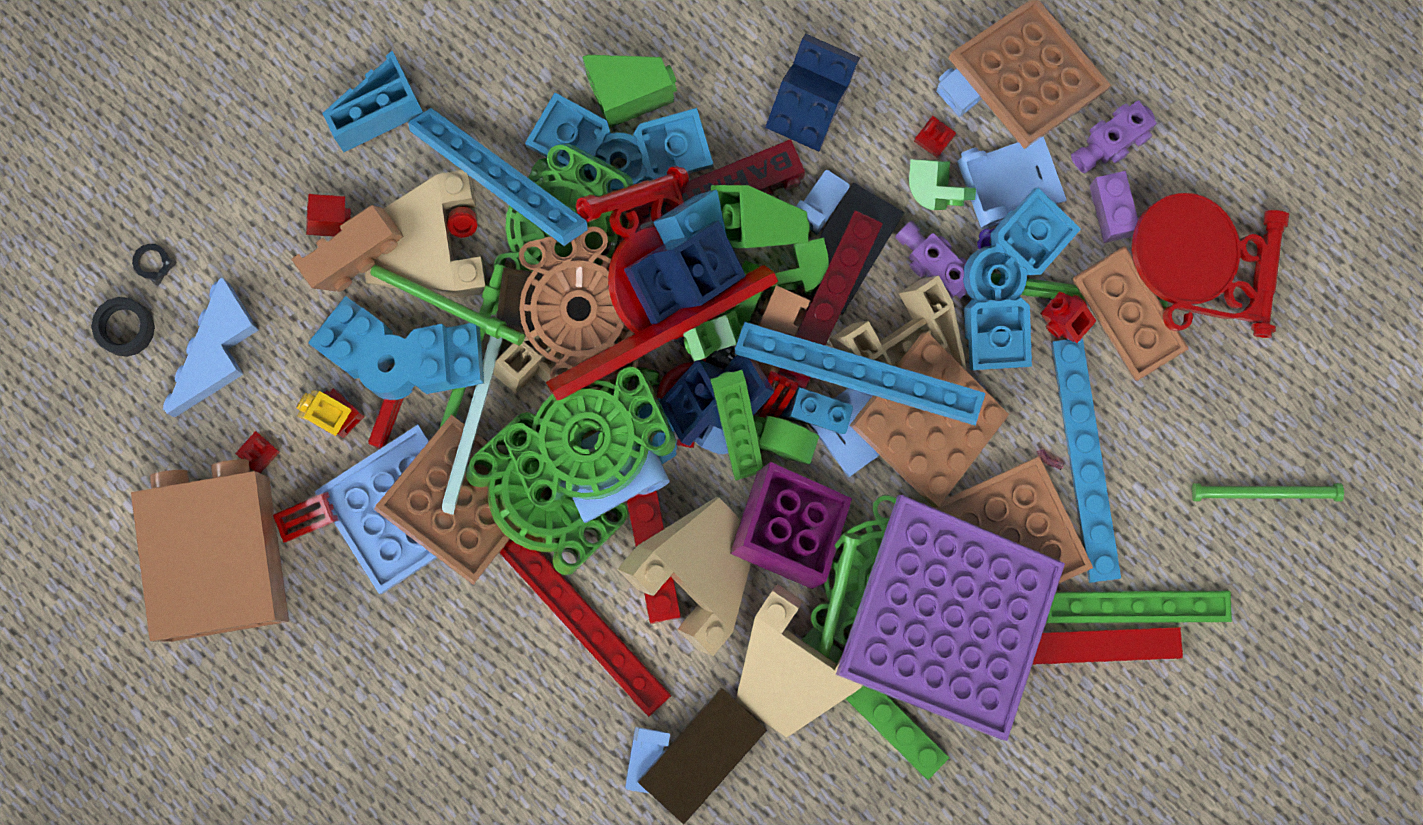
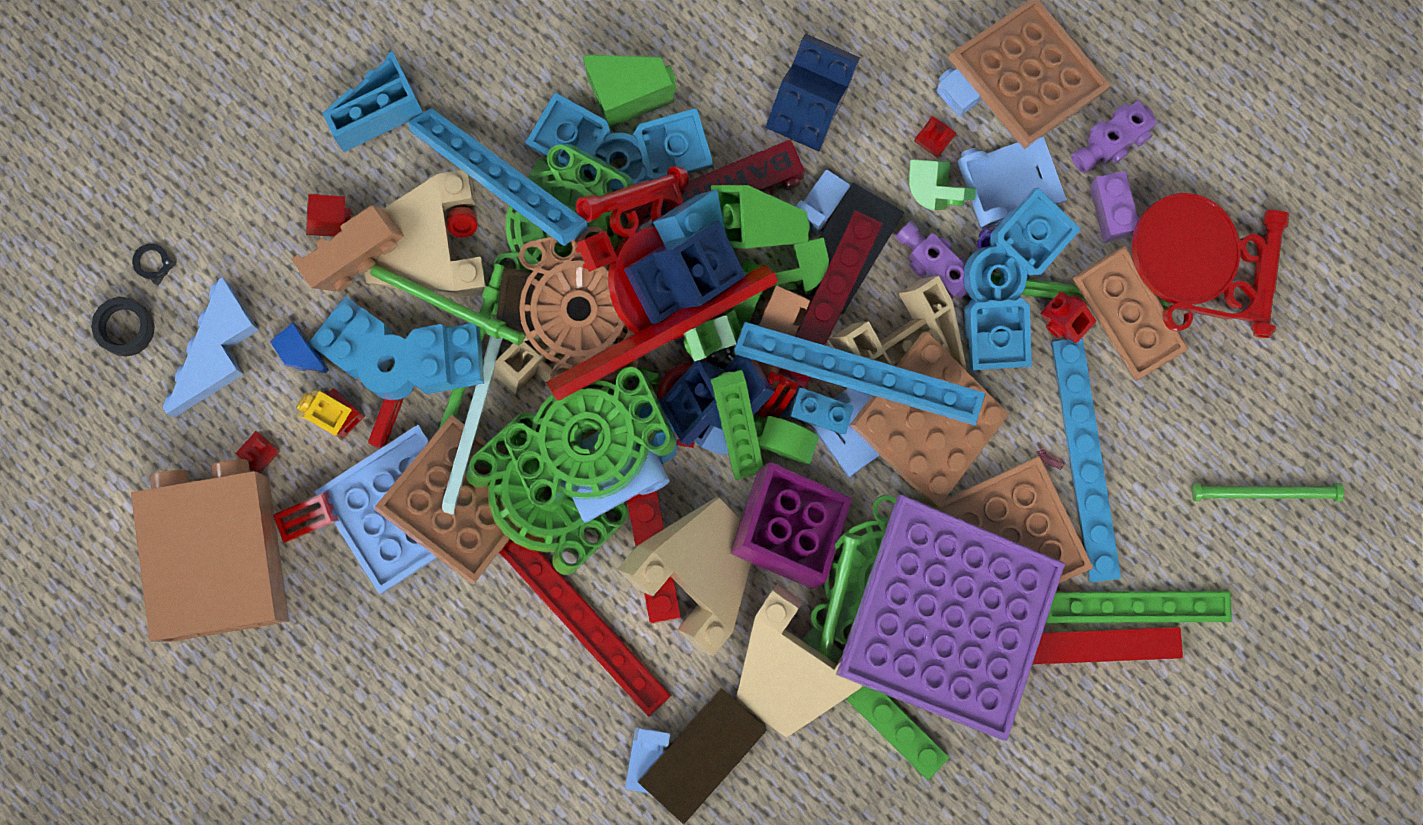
none -> blue slope [270,323,329,373]
none -> red tile [576,231,618,272]

